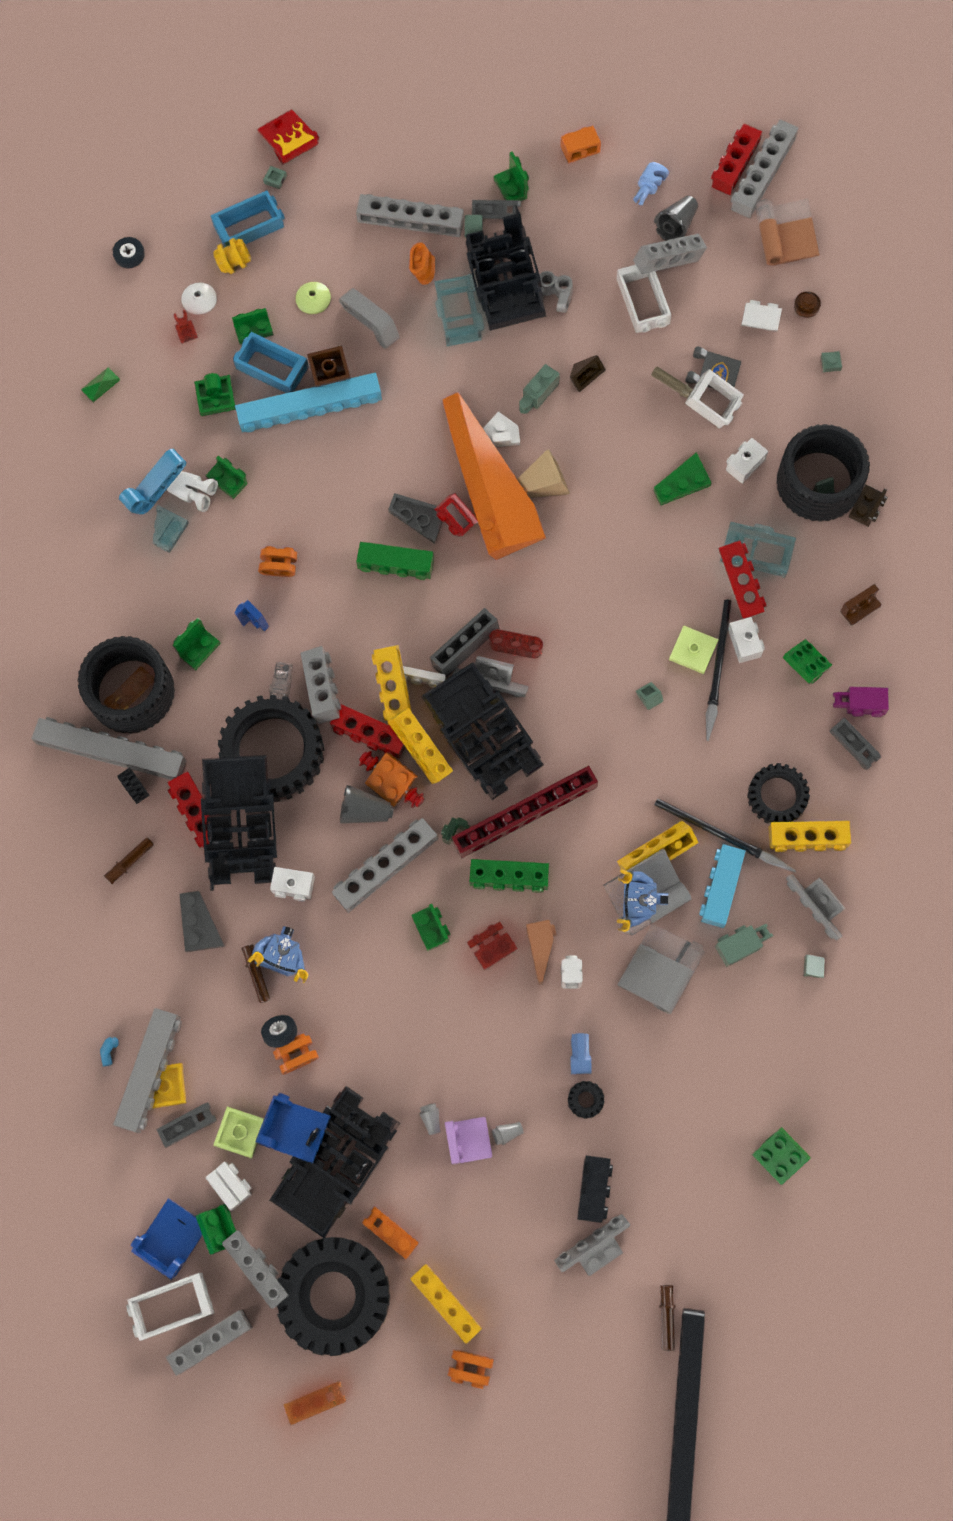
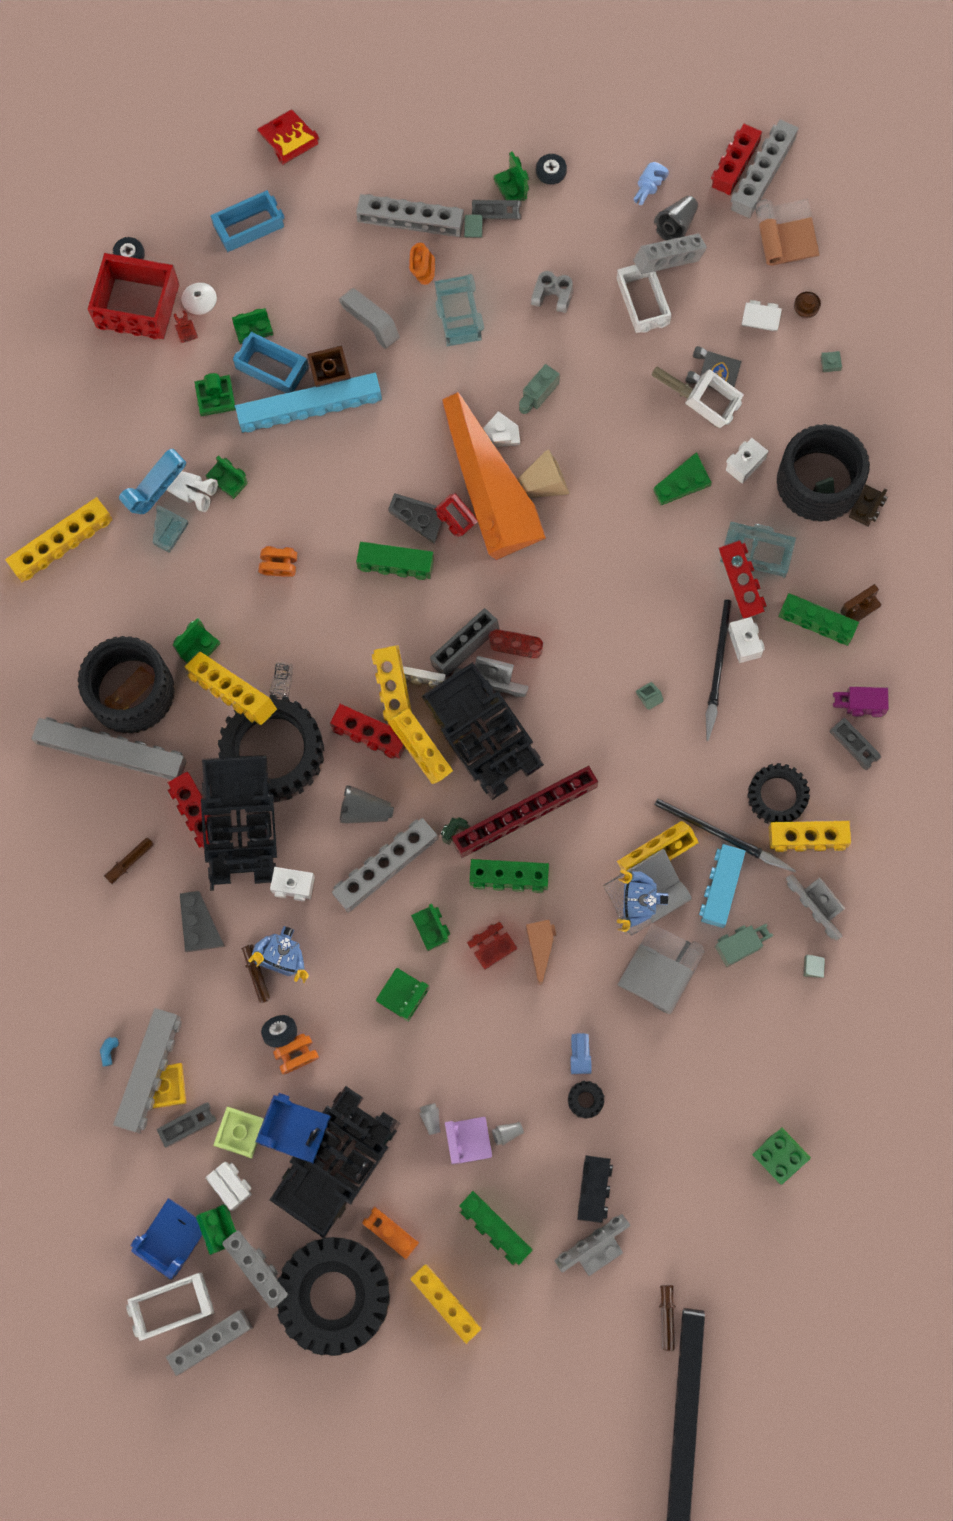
green slope [81,367,120,402] -> none
black tyre [117,767,150,804] -> none
yellow piece [213,238,251,274] -> none
blue bracket [234,600,270,631] -> none
sand green plate [263,166,287,189] -> none
clear orange plate [284,1381,346,1425] -> none
yellowish green dish [296,282,331,314] -> none
light grey brick [301,646,341,724] -> none
orange plate [359,751,425,808] -> none
orange brick [447,1349,494,1389] -> none
black piece [465,205,546,331] -> none
orange brick [561,125,601,163] -> none
white brick [561,955,583,989] -> none
dark brown slope [570,355,606,392] -> none
yellowish green plate [669,626,719,674] -> none
green plate [782,639,832,684] -> none
none -> yellow brick [5,497,113,582]
none -> red window [88,253,180,339]
none -> yellow brick [185,652,277,725]
none -> green bracket [376,968,430,1022]
none -> green brick [459,1191,533,1265]
none -> black bush [536,153,567,185]
none -> green brick [778,593,859,646]

